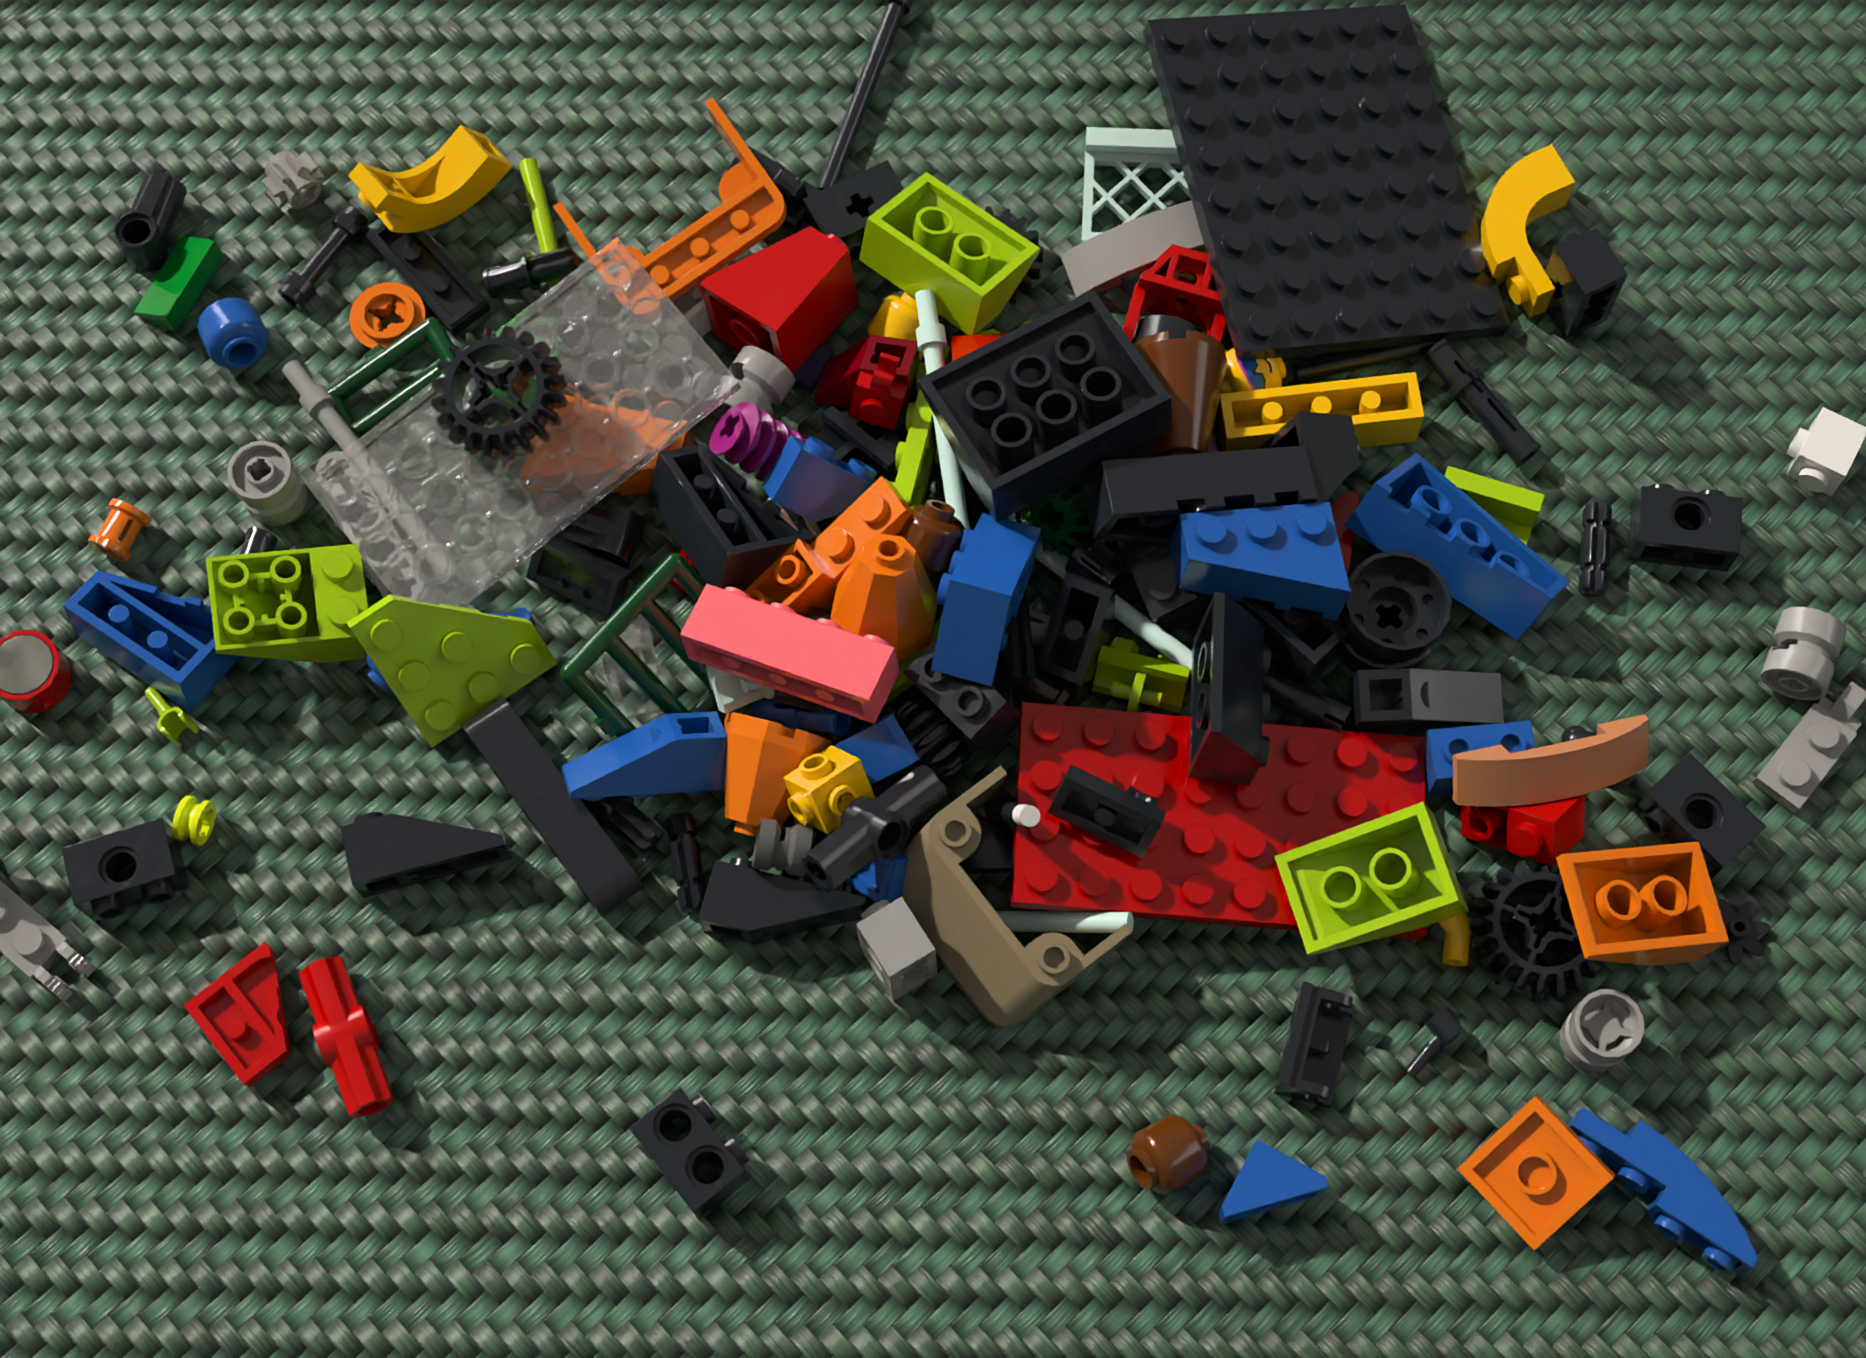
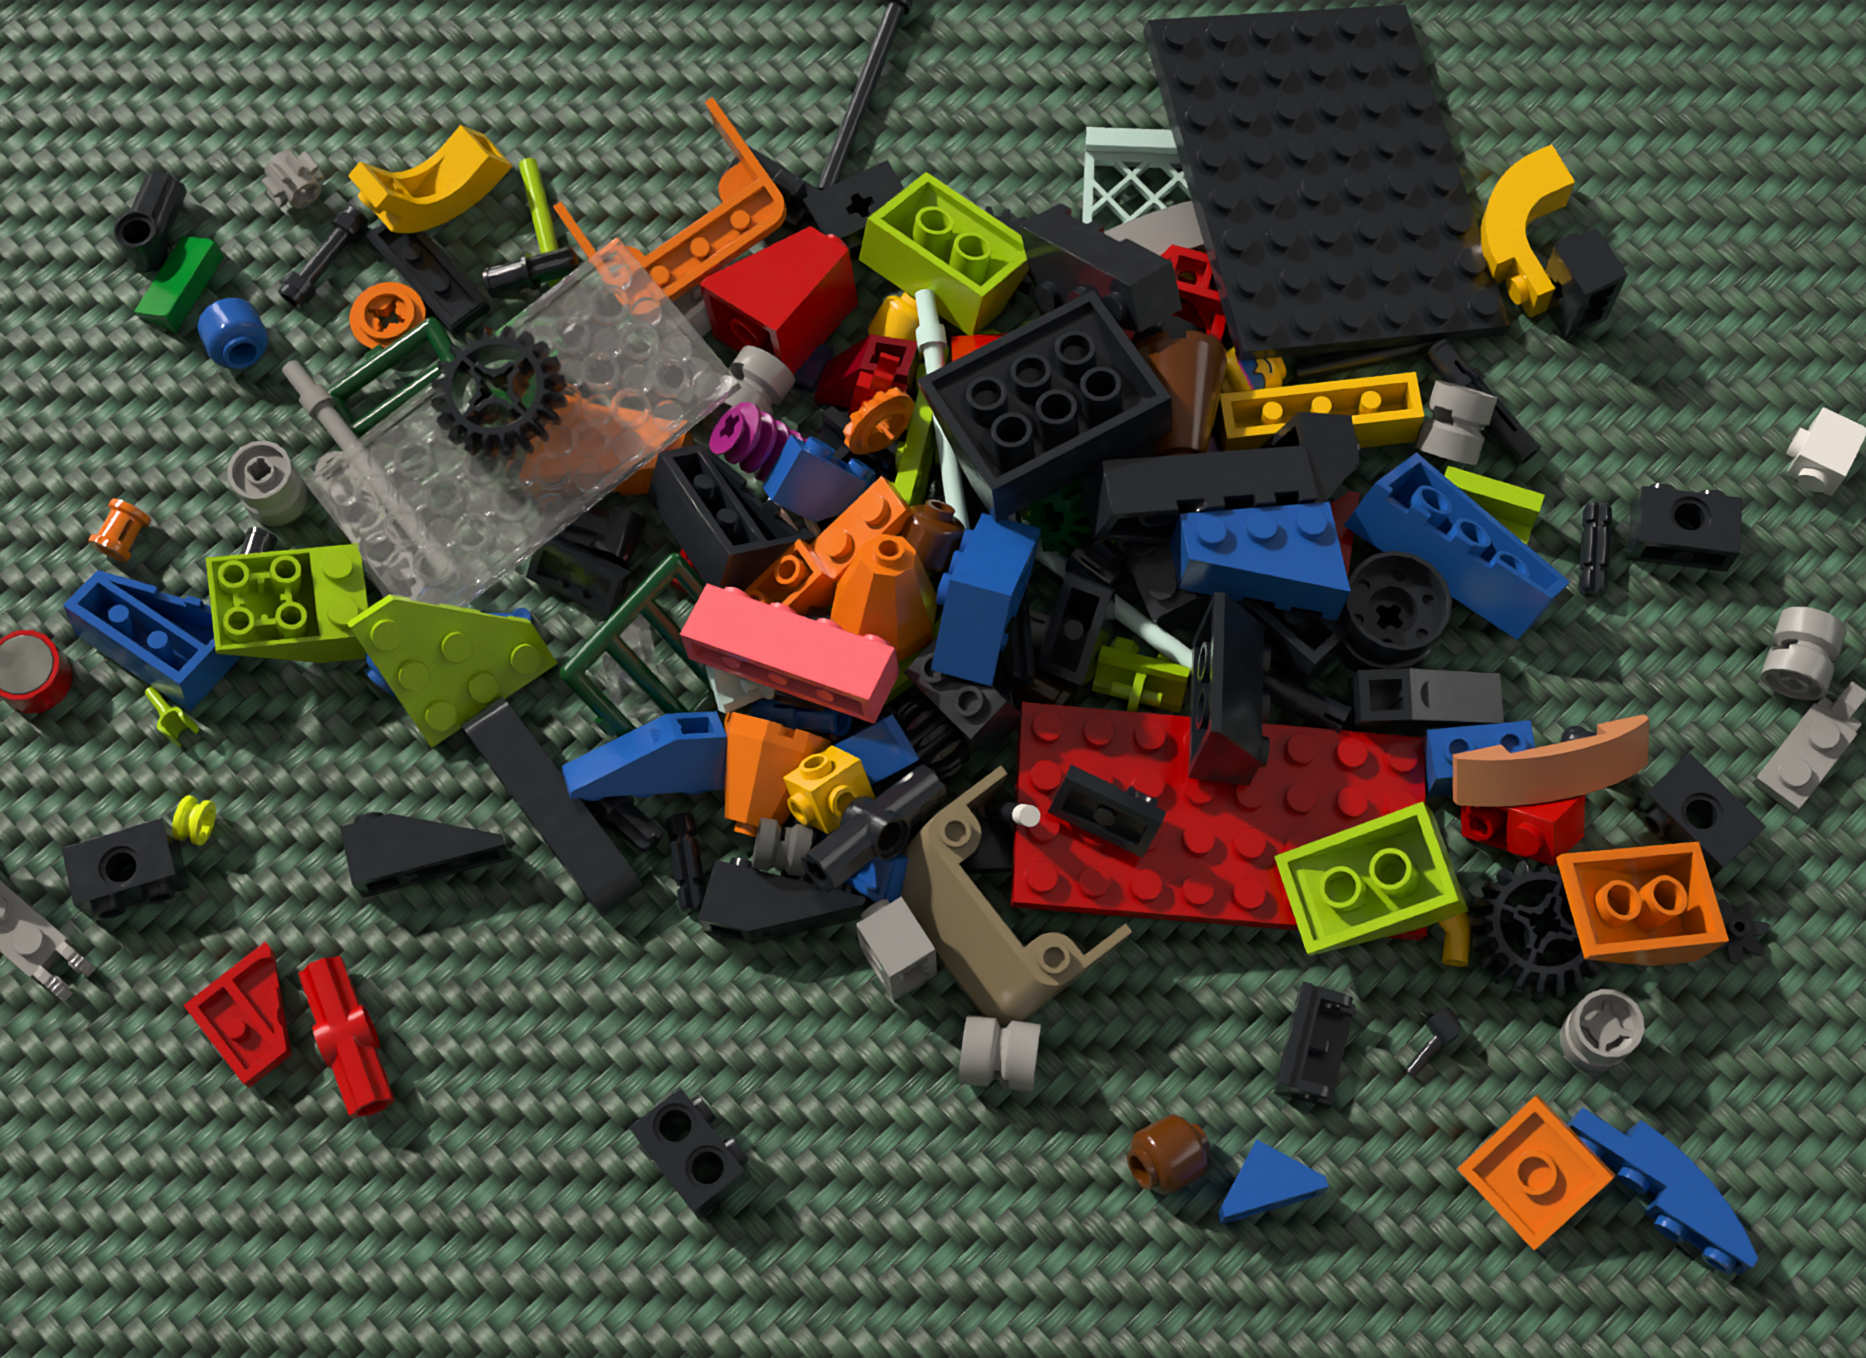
light aqua bar [996,911,1134,933] -> none
none -> orange gear [843,387,914,455]
none -> light grey wheel [958,1014,1041,1093]
none -> black wedge [1019,203,1182,332]
none -> light grey wheel [1415,380,1497,465]

